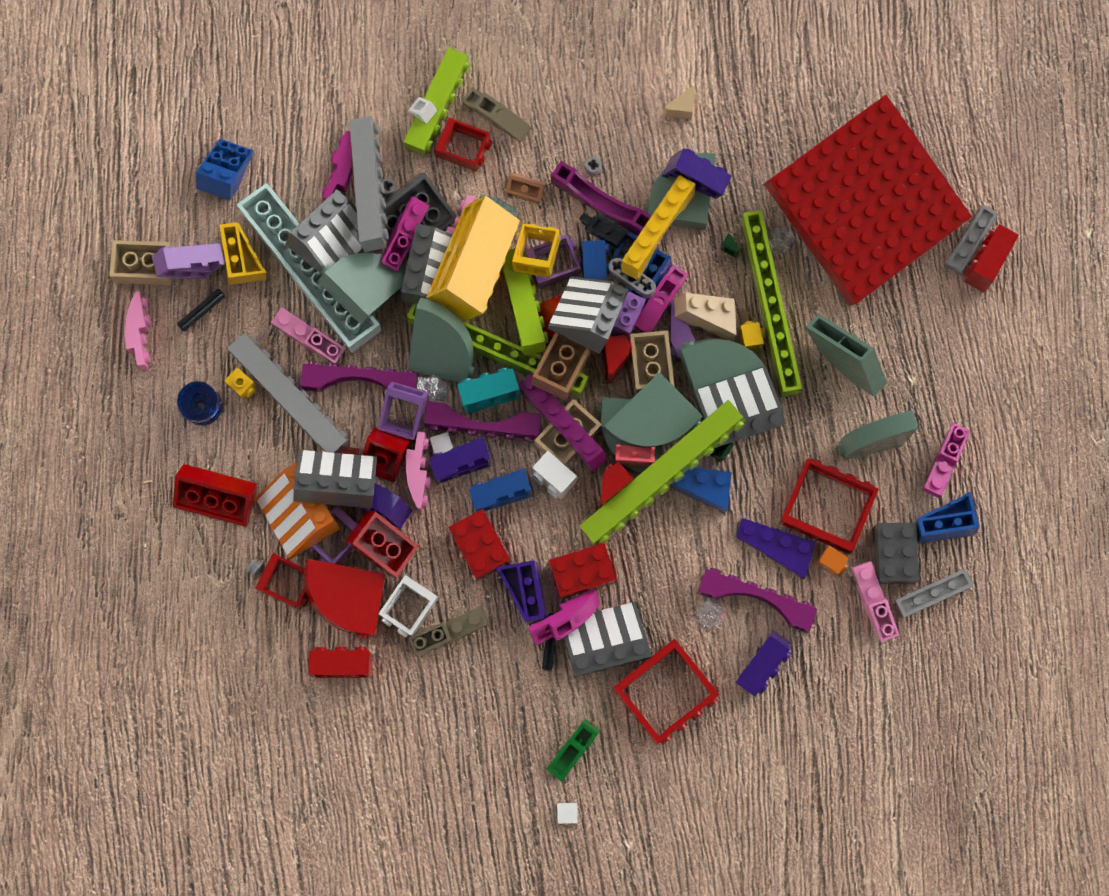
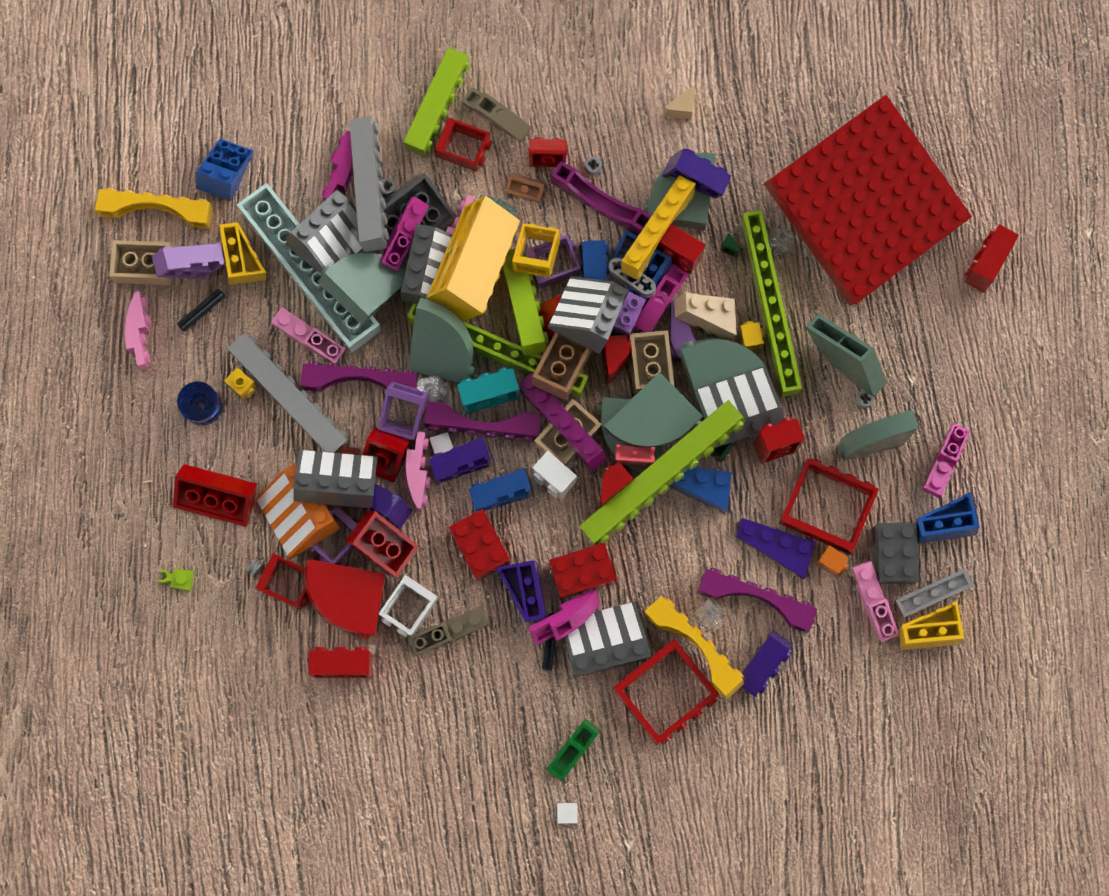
white slope [408,97,437,123] -> none
black hinge [579,213,629,248] -> none
light grey tile [945,205,998,275] -> none
none -> yellow arch [95,188,213,230]
none -> lime plate [158,568,195,591]
none -> red slope [529,137,567,167]
none -> yellow arch [644,596,744,700]
none -> red brick [656,224,706,274]
none -> red brick [753,417,805,464]
none -> light grey bush [855,390,874,409]
none -> yellow wedge [898,601,964,650]

